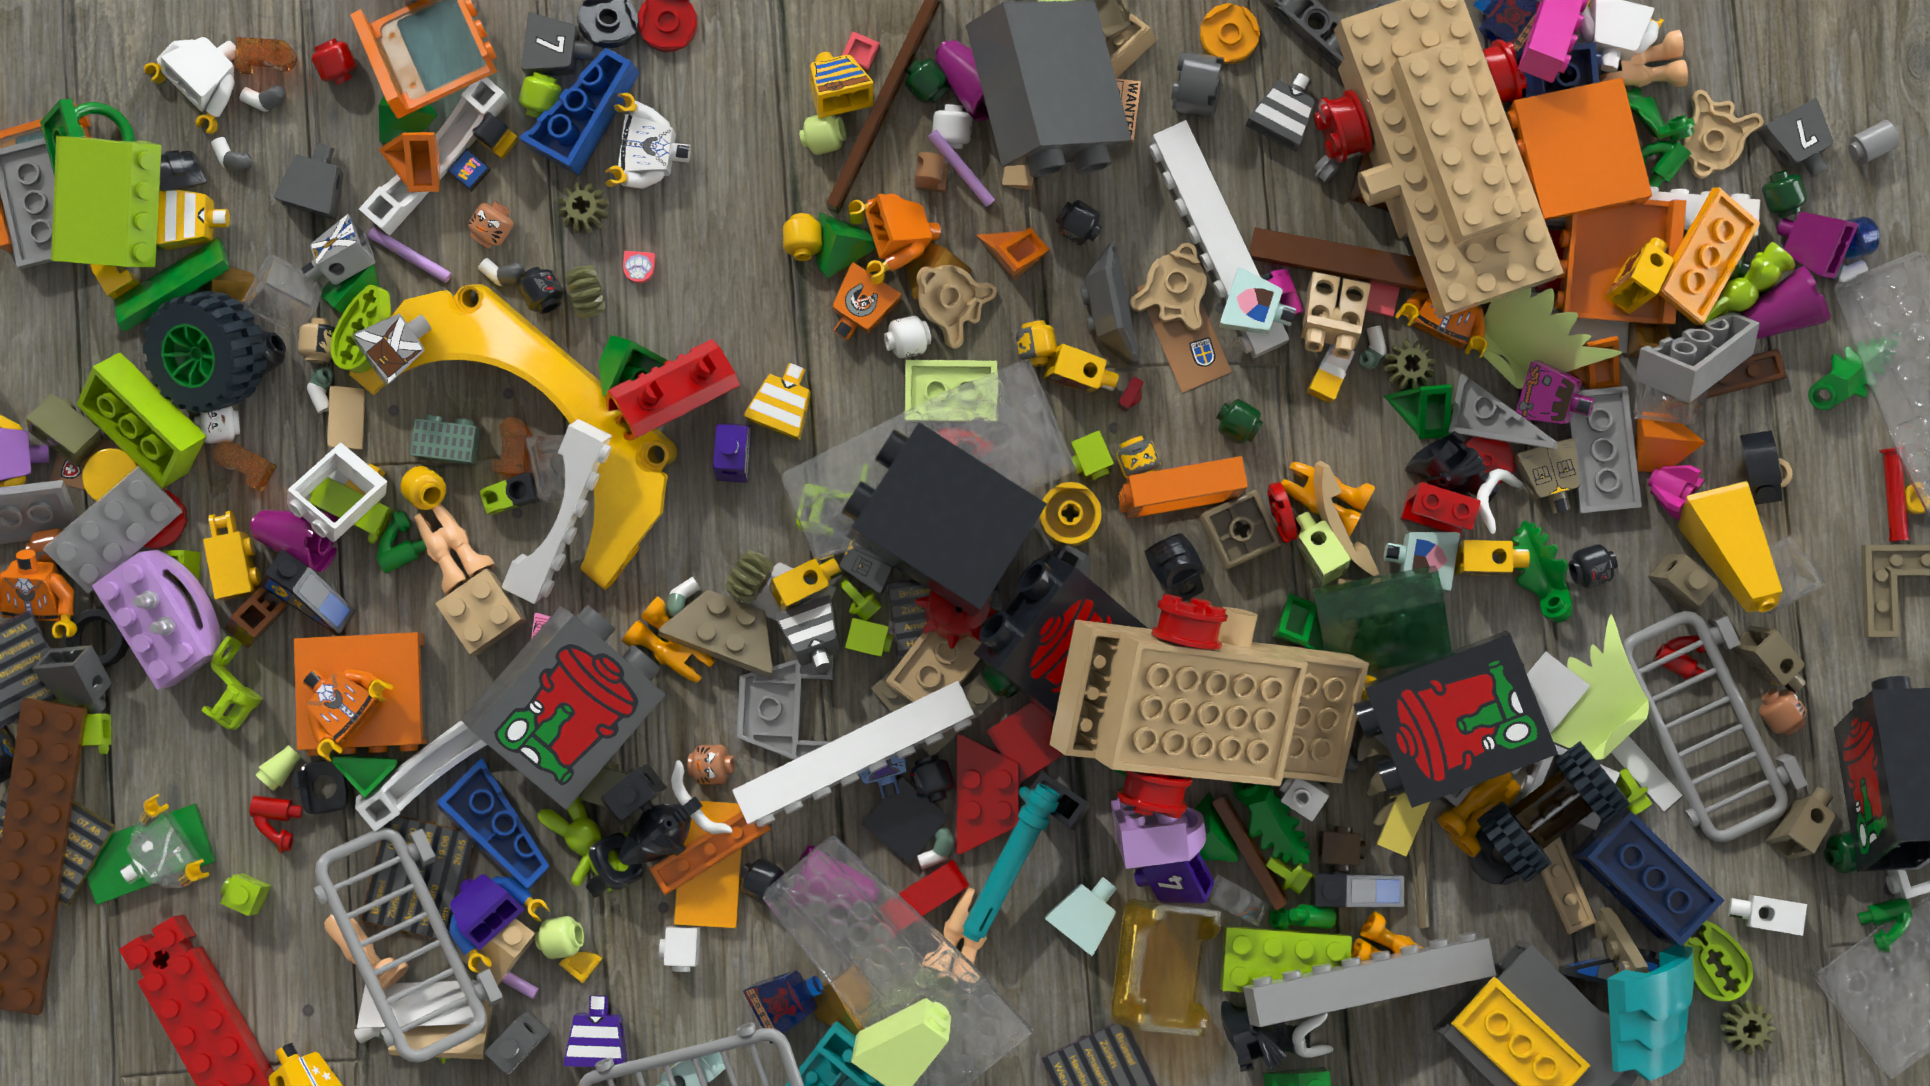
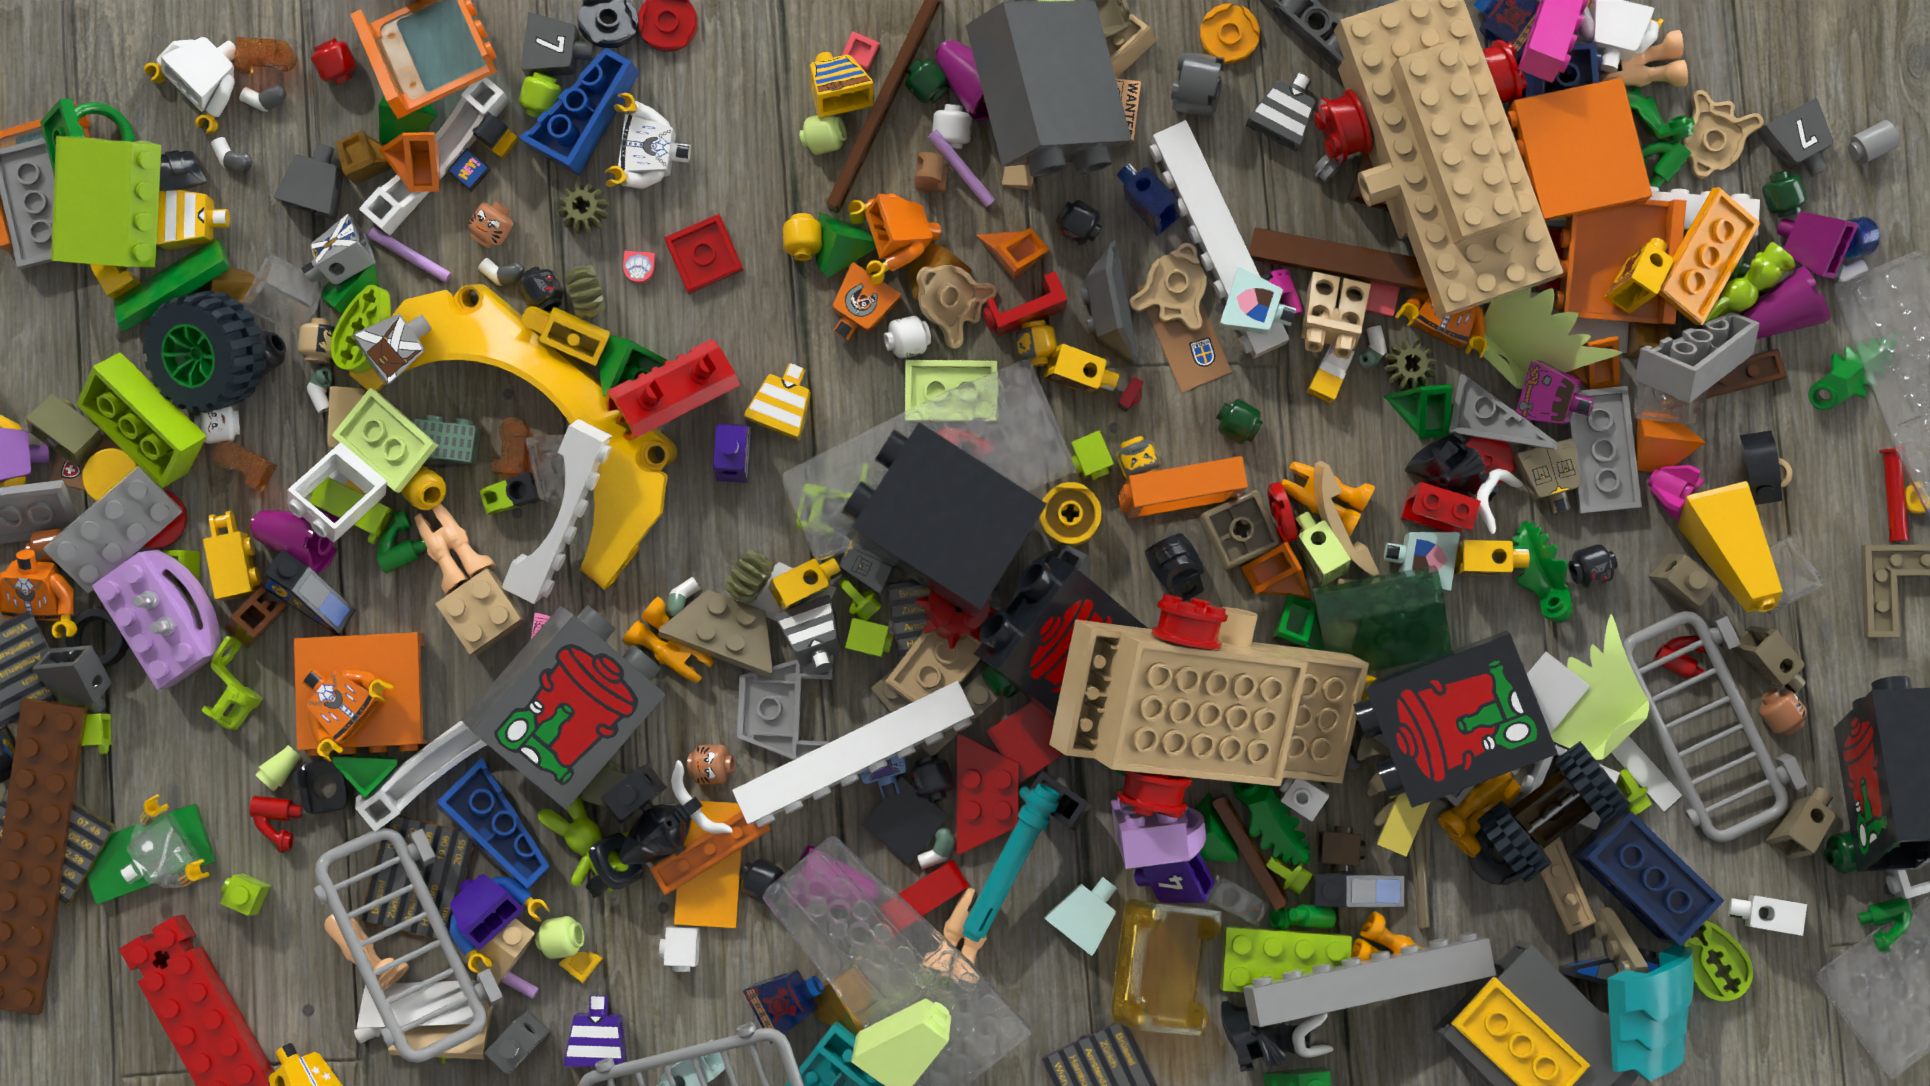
olive gear [1719,1001,1776,1055] -> none
none -> yellowish green plate [332,388,438,493]
none -> pearl gold slope [336,130,392,185]
none -> yellow brick [522,306,610,366]
none -> red tile [664,214,744,294]
none -> red panel [983,271,1067,338]
none -> clear blue torso [1117,164,1180,236]
none -> orange slope [1241,542,1312,599]

